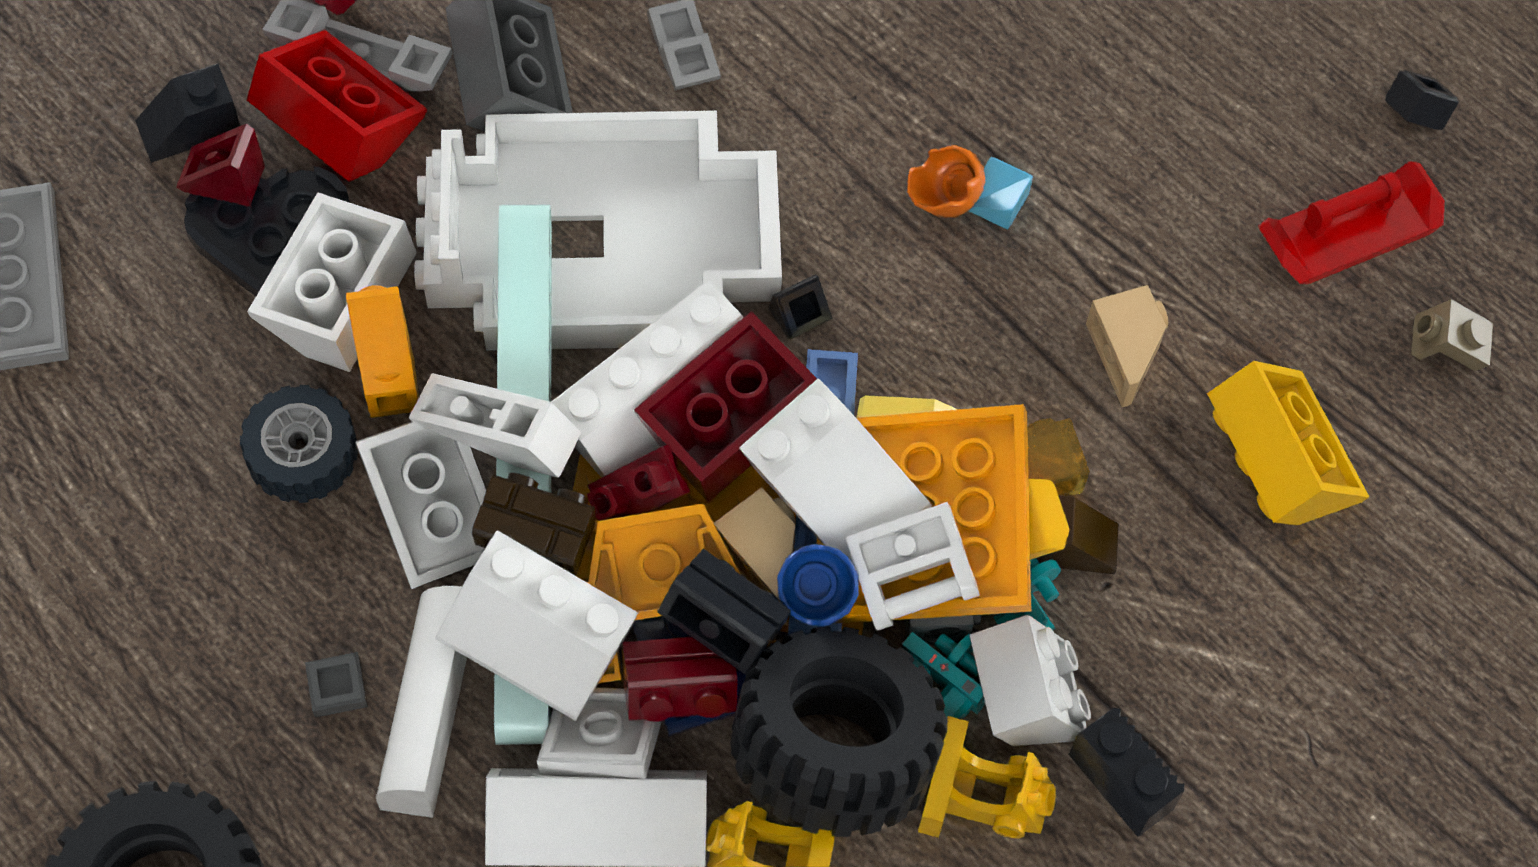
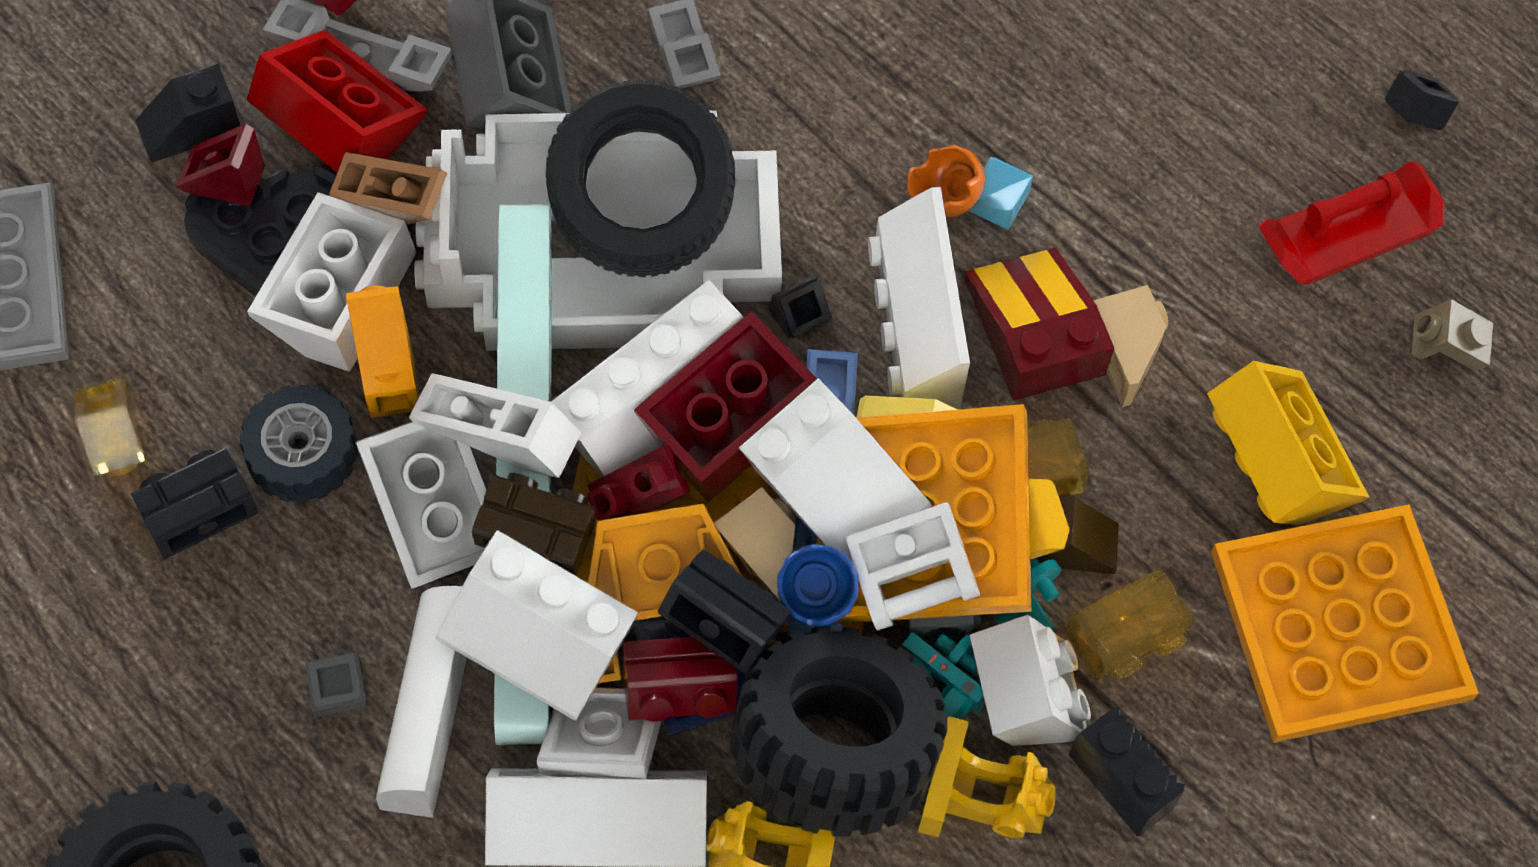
none -> clear yellow slope [74,376,145,476]
none -> black brick [130,447,258,560]
none -> medium nougat slope [328,152,447,225]
none -> black tyre [545,80,735,278]
none -> white slope [868,187,970,409]
none -> dark red slope [964,247,1114,401]
none -> clear yellow brick [1066,569,1194,681]
none -> light orange plate [1211,505,1479,743]

